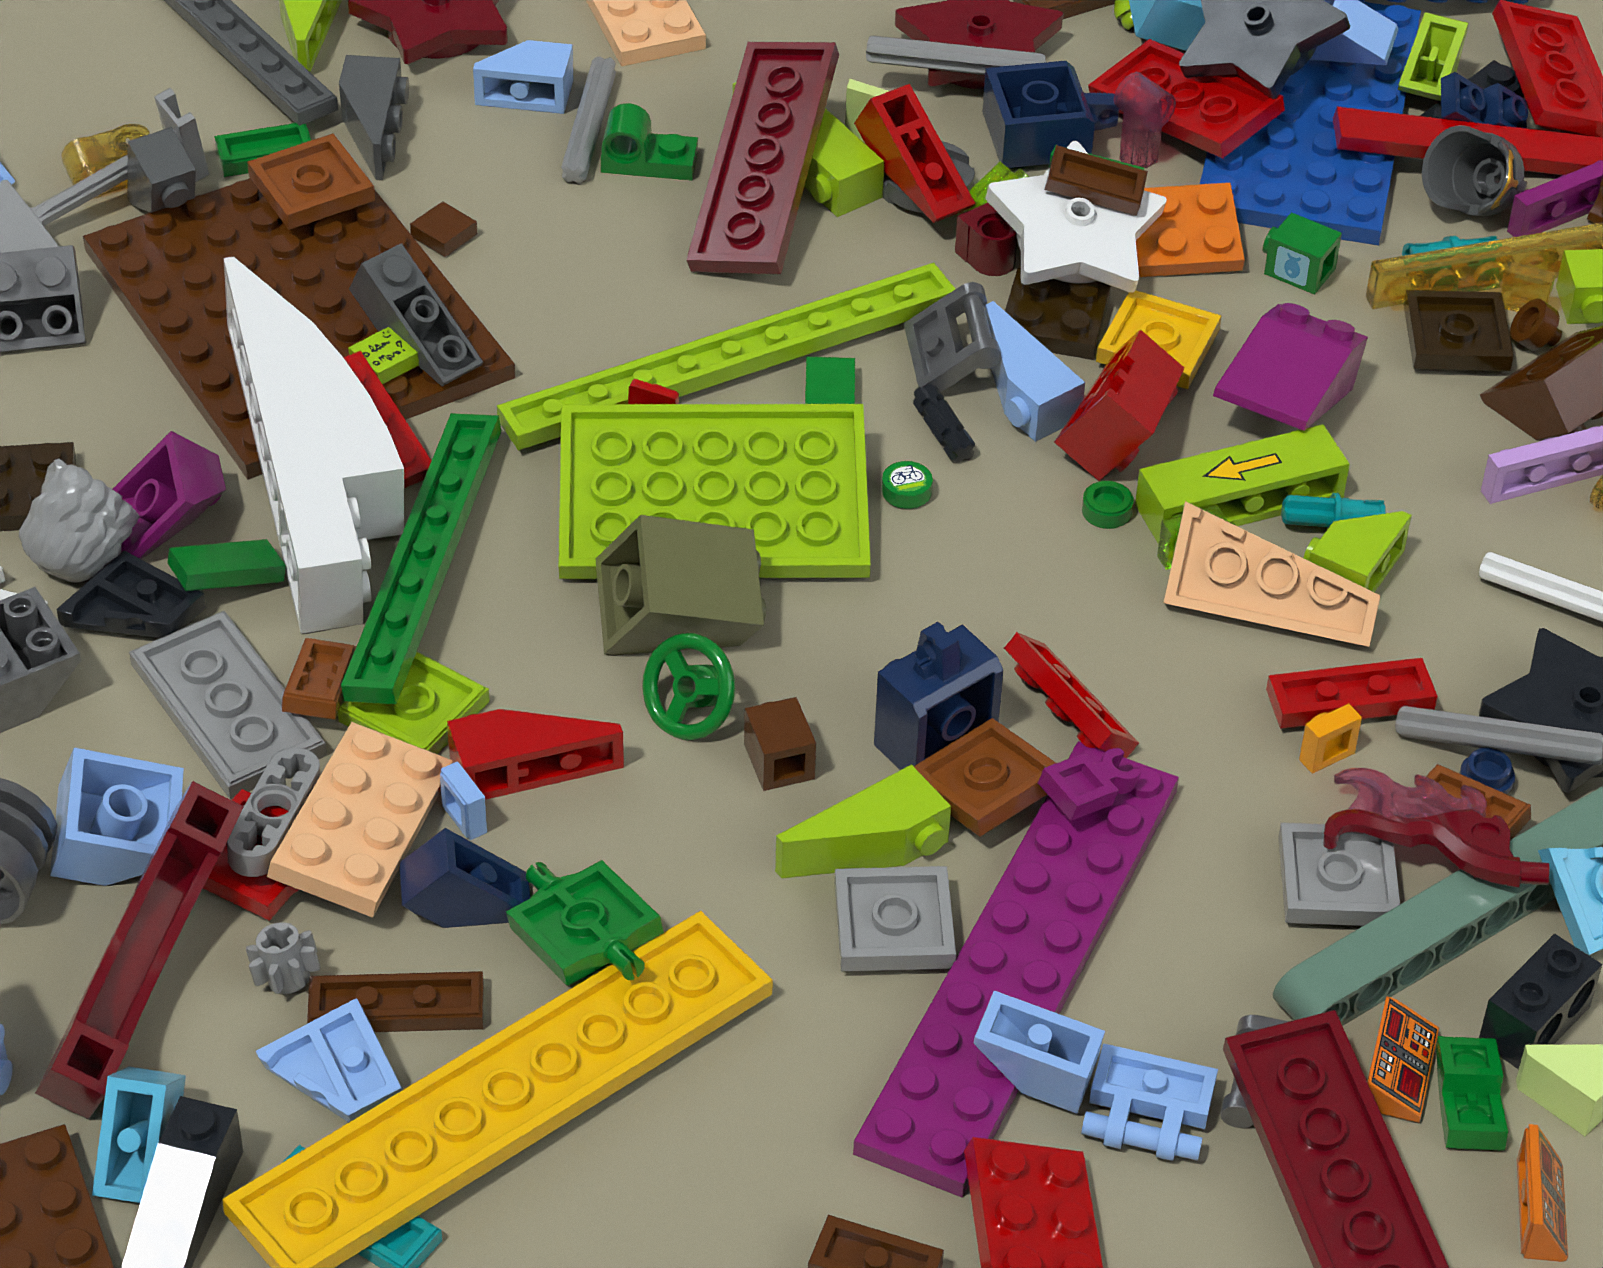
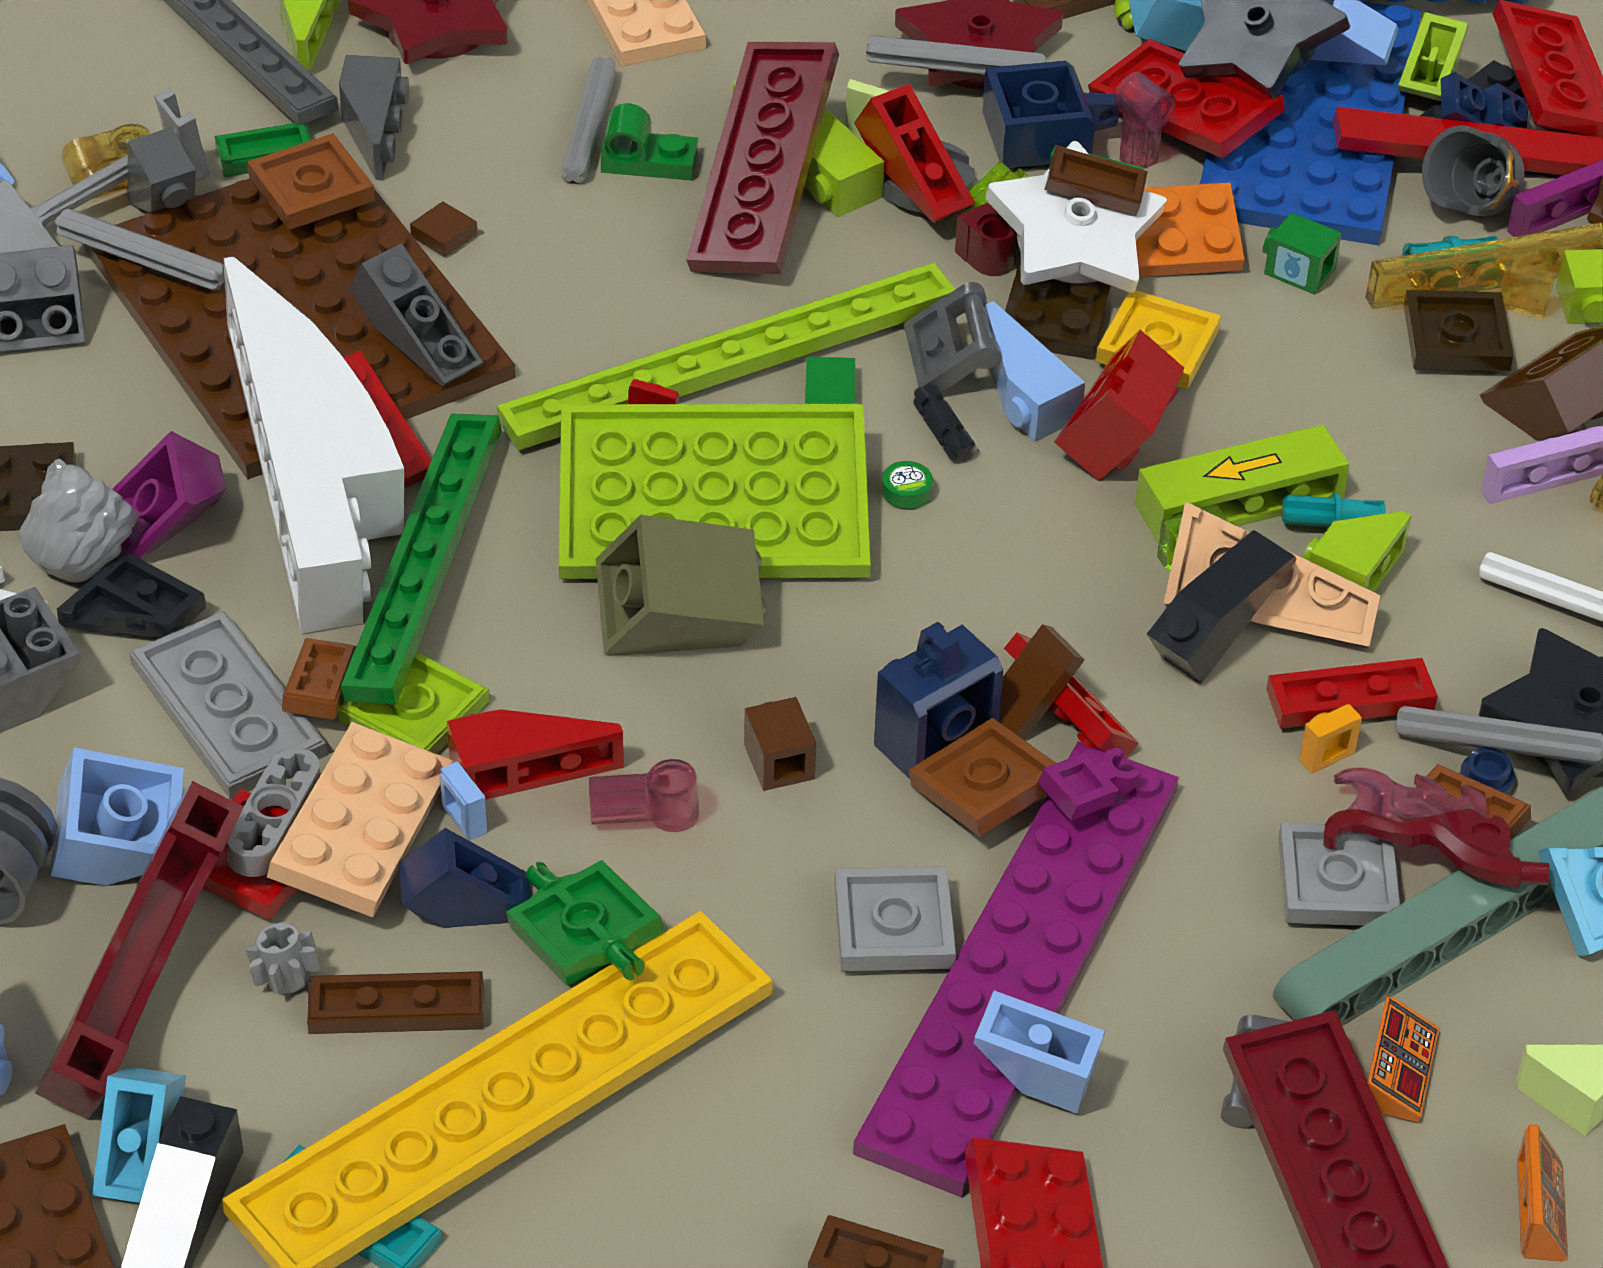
green tile [167,539,286,591] -> none
light blue wing [256,998,403,1122] -> none
lime tile [348,327,419,384] -> none
light blue slope [473,40,574,114] -> none
green piece [642,633,735,740] -> none
lime slope [775,764,951,879] -> none
light blue plate [1081,1043,1218,1161] -> none
green tile [1082,481,1134,529] -> none
magenta slope [1213,303,1368,431] -> none
green slope [1436,1036,1508,1150] -> none
black brick [1479,933,1603,1070] -> none
reddish brown tile [1510,299,1562,350] -> none
none -> light grey axle [55,209,225,291]
none -> clear pink piece [589,759,700,832]
none -> reddish brown tile [999,624,1085,740]
none -> black slope [1147,530,1297,683]

